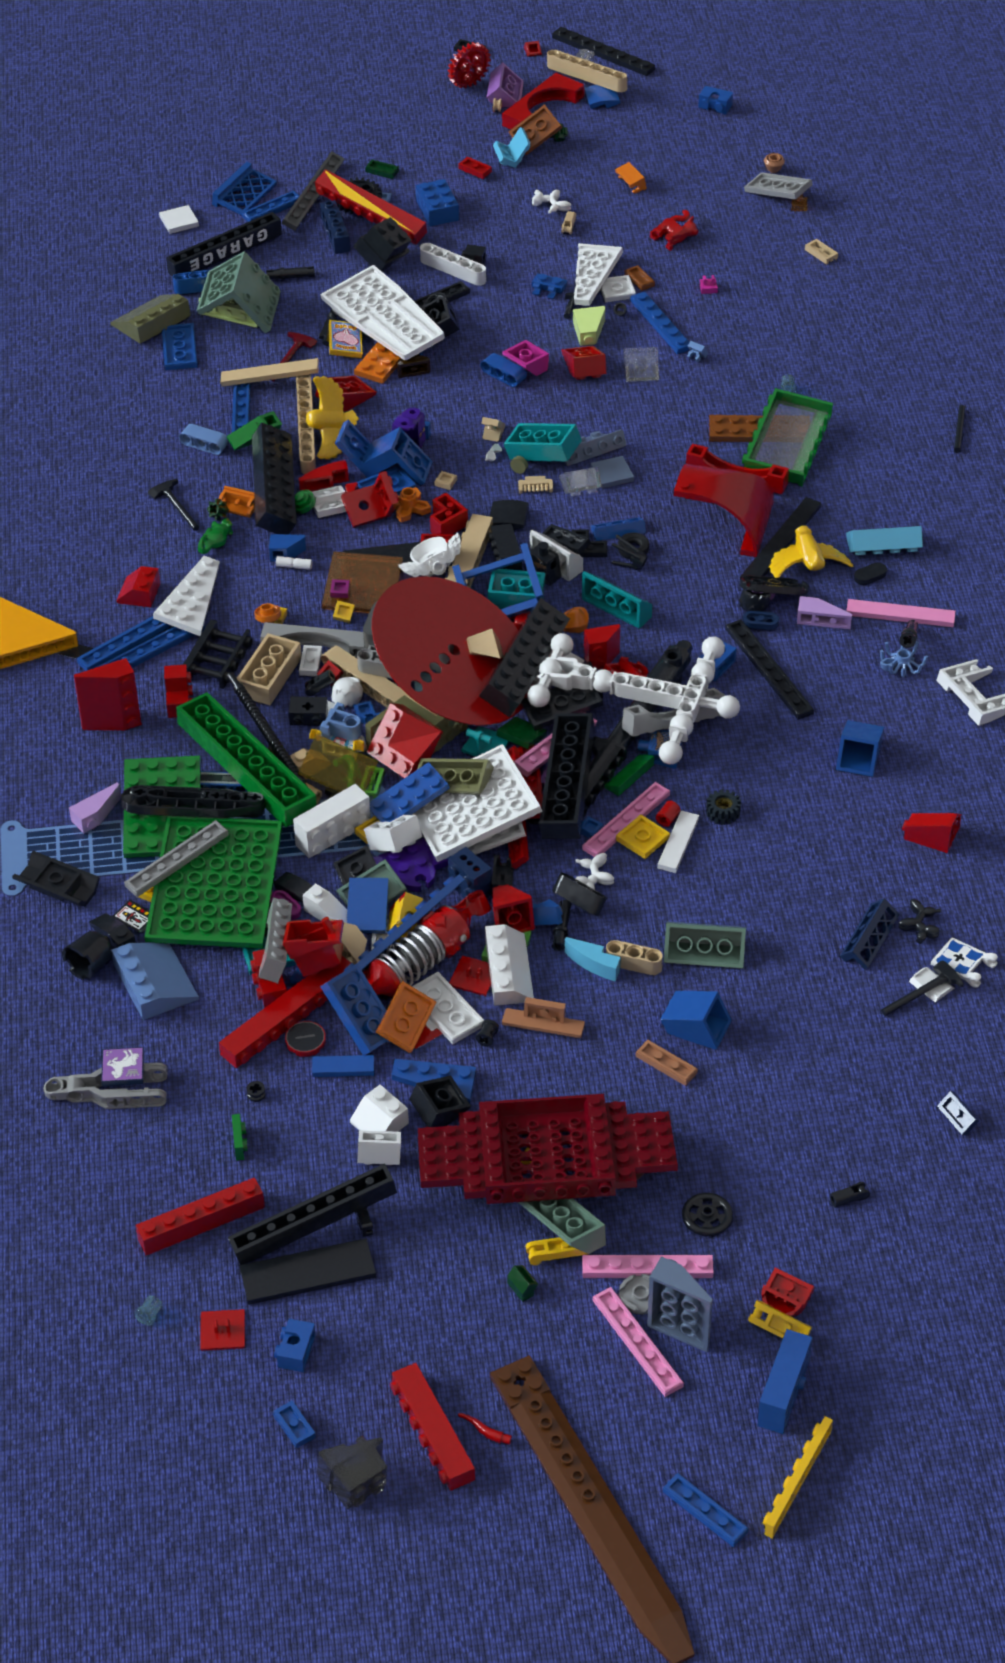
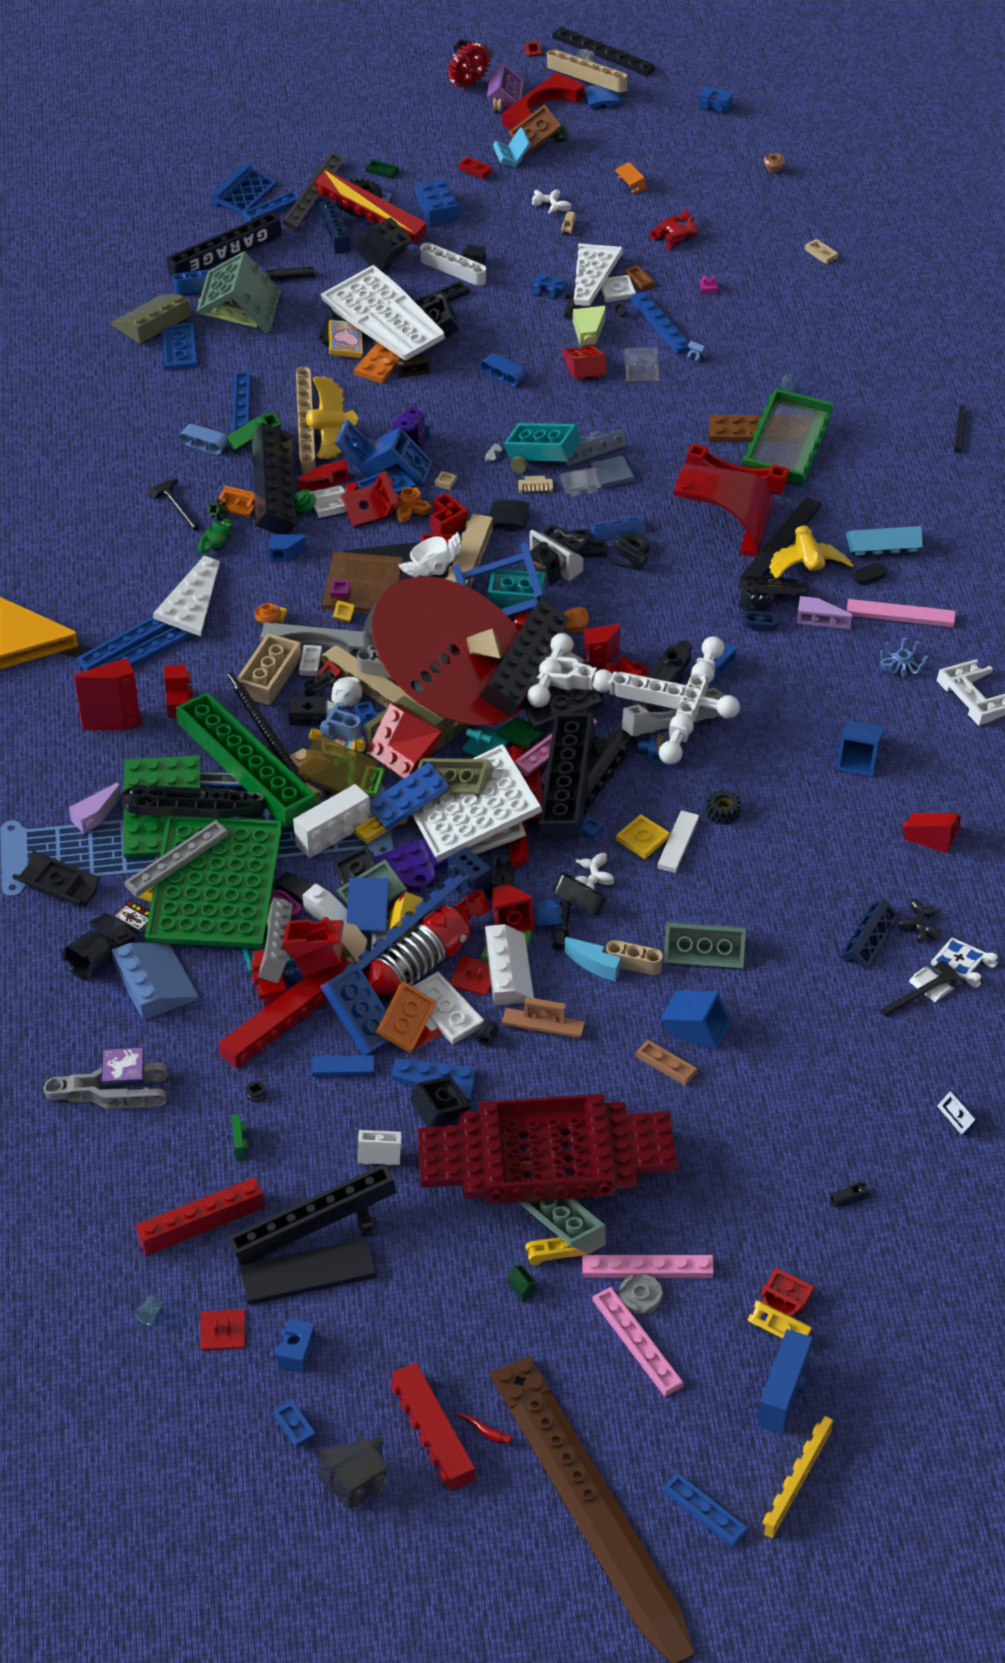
red slope [117,566,161,607] -> none
white tile [159,205,199,234] -> none
black fence [183,619,253,689] -> none
tan tile [220,358,319,386] -> none
dark red piece [271,332,317,381] -> none
white piece [276,556,312,570] -> none
black tile [285,1021,326,1057] -> none
red slope [315,376,377,411] -> none
white slope [350,1085,409,1132] -> none
white brick [364,815,422,853] -> none
tan slope [481,417,506,442] -> none
black wedge [488,524,523,571] -> none
dark pink slope [502,340,549,376] -> none
teal slope [582,571,652,629] -> none
bright pink tile [582,782,670,857] -> none
green slope [605,754,654,796] -> none
sand blue slope [647,1256,713,1352] -> none
red piece [656,801,681,827] -> none
black plate [682,1192,733,1236] -> none
black tile [725,619,814,720] -> none
light grey tile [744,172,813,199] -> none
clear orange tile [791,194,807,211] -> none
black pin [900,620,918,648] -> none

